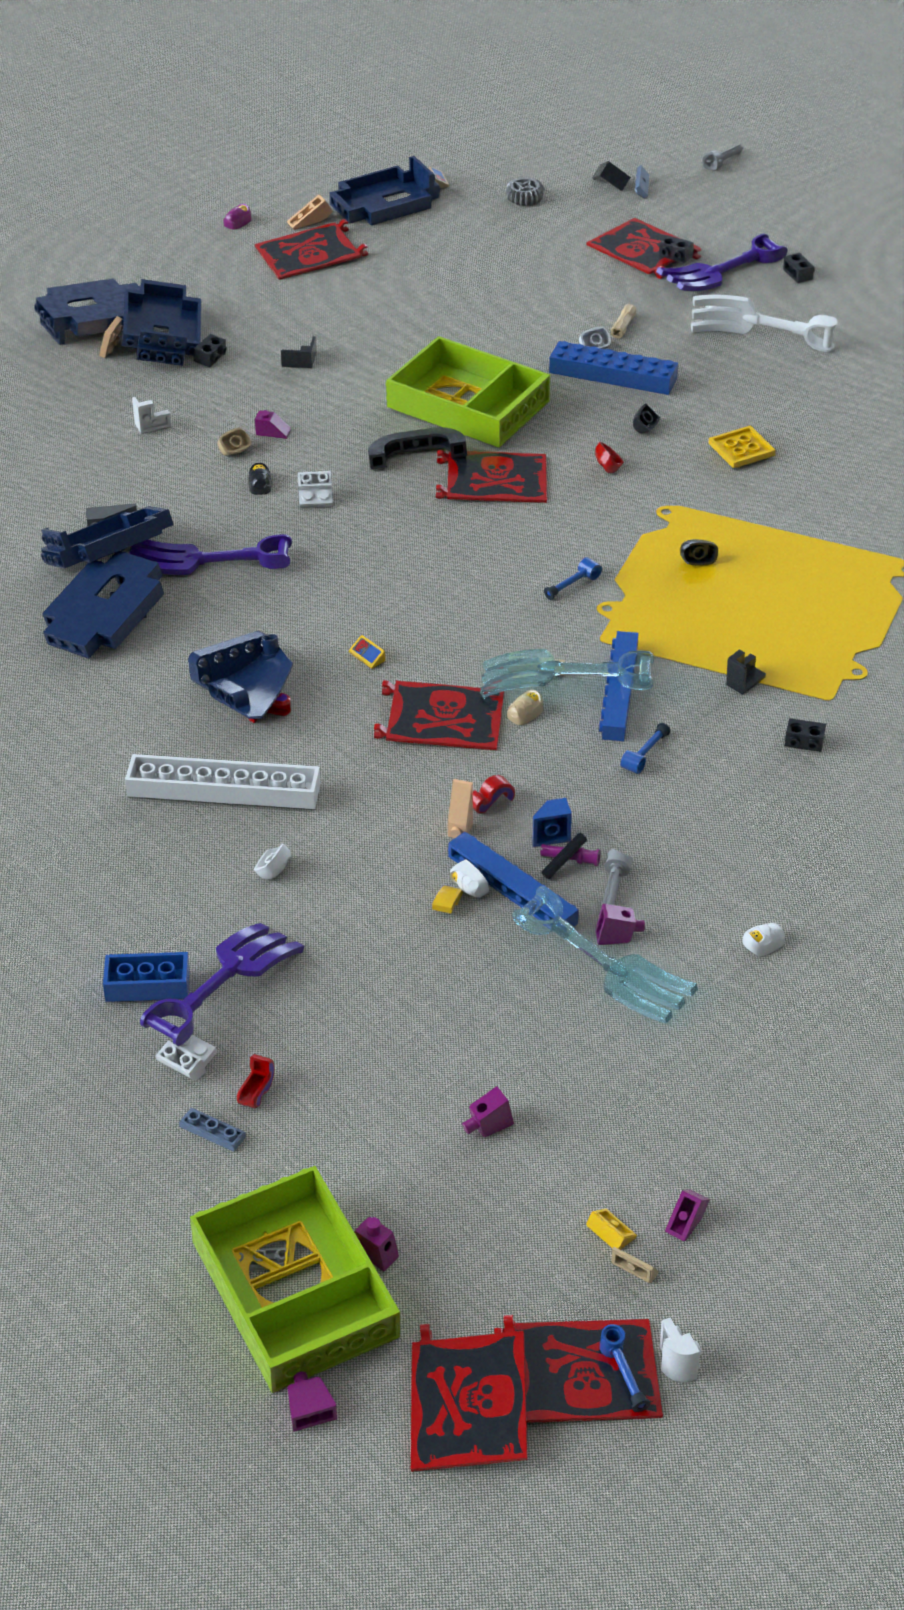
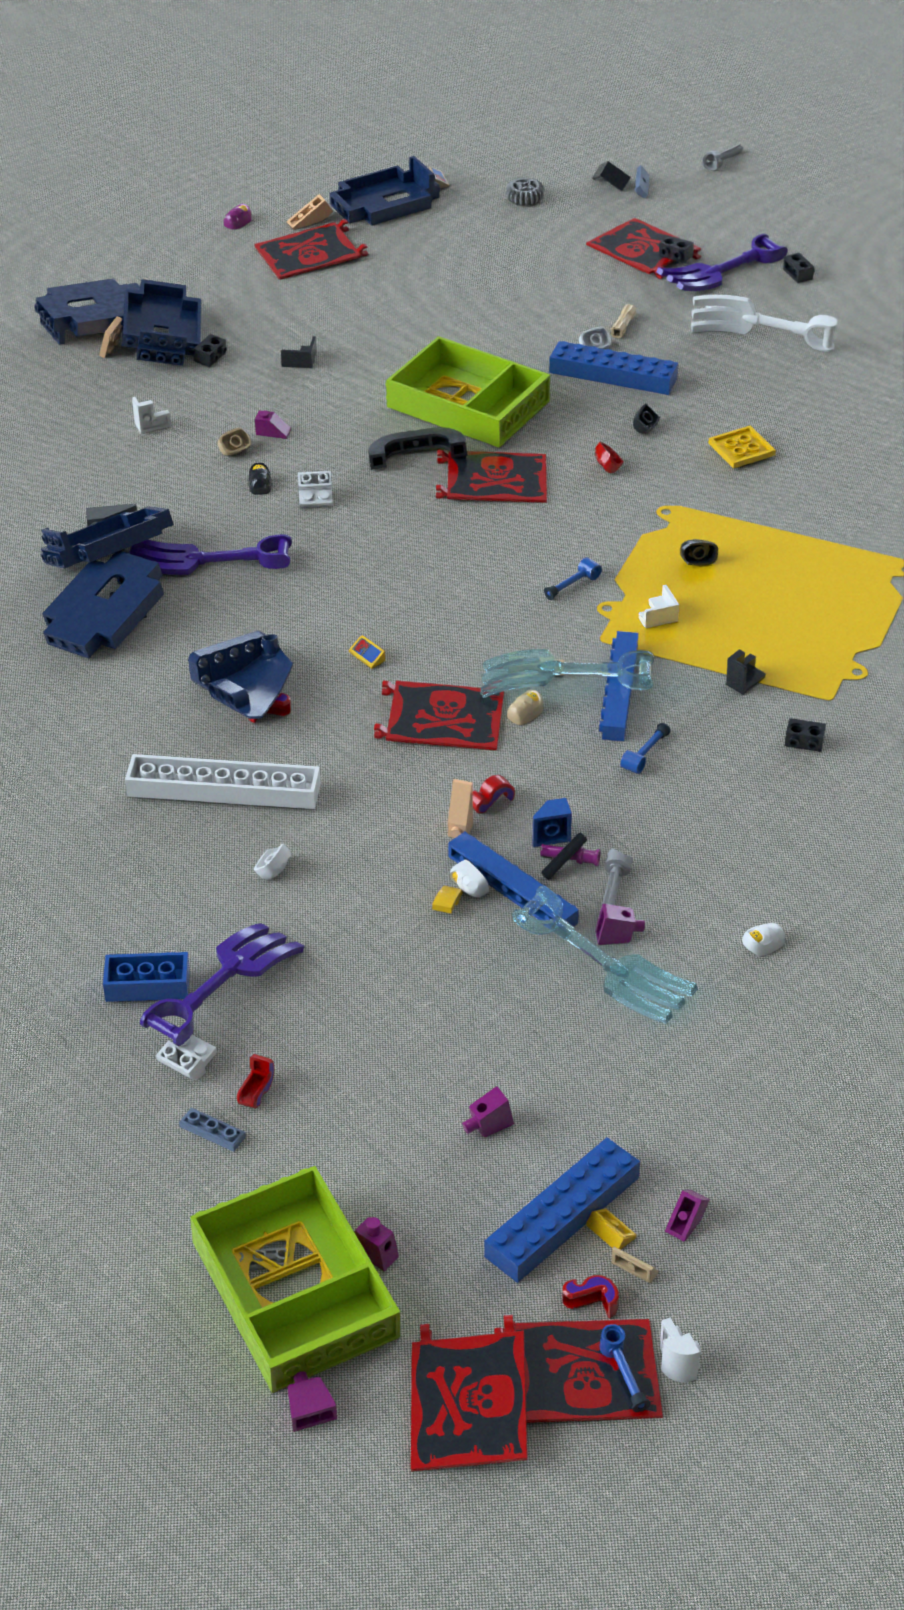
none -> blue brick [484,1137,640,1283]
none -> red animal [562,1275,619,1319]
none -> white panel [639,585,679,628]

